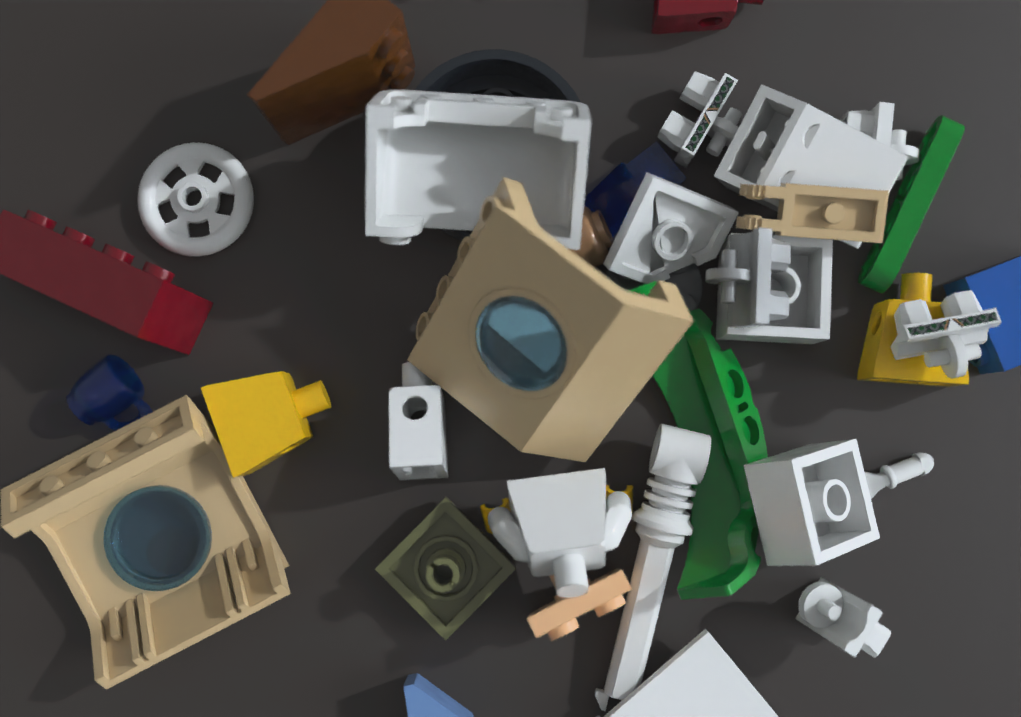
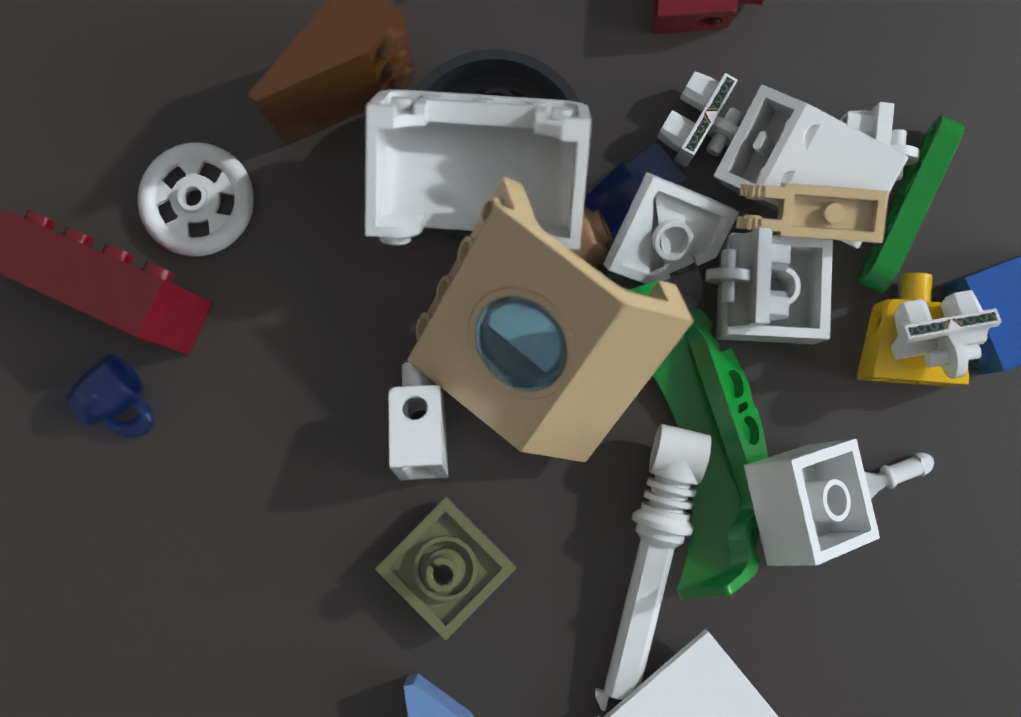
tan panel [0,395,291,690] -> none
yellow torso [201,371,331,478] -> none
white torso [480,468,633,598] -> none
light nougat plate [526,568,632,641] -> none
white hips [795,577,891,658] -> none

